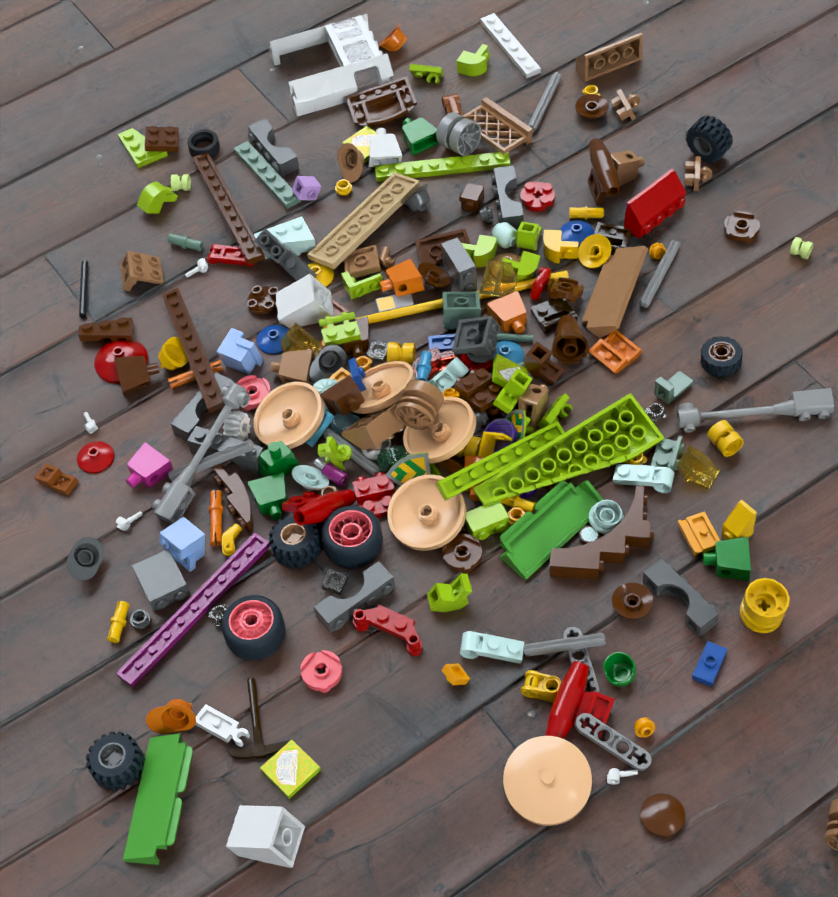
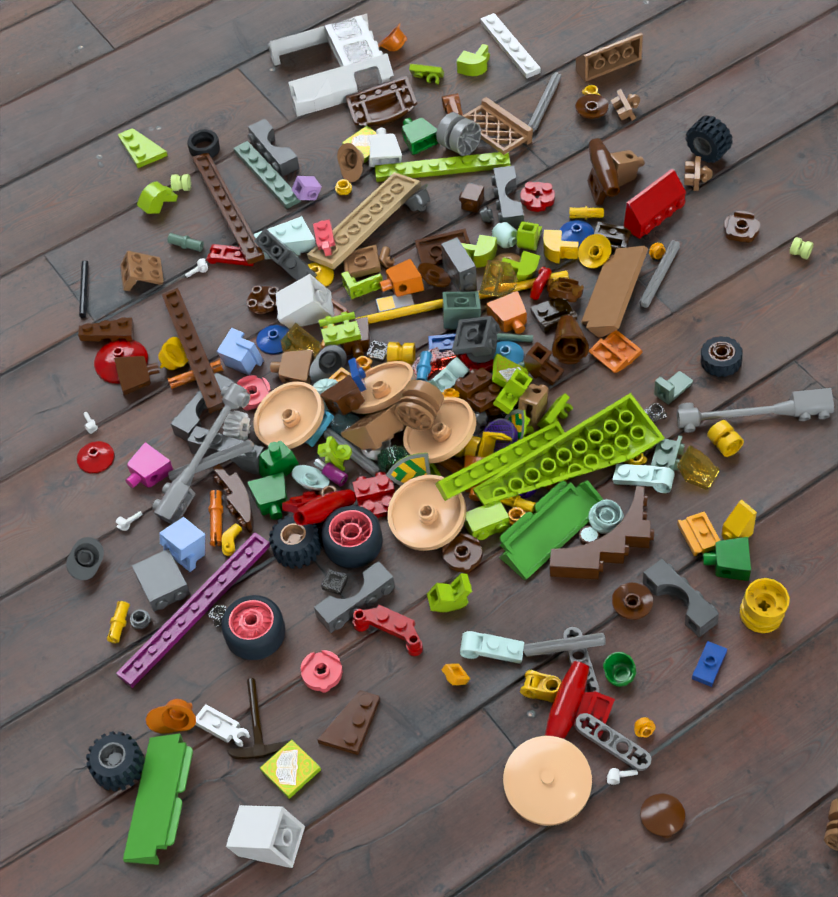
dark orange slope [34,464,79,496] -> none
reddish brown plate [145,126,179,152] -> none
none -> coral hinge [313,219,335,257]
none -> reddish brown wing [317,690,380,755]

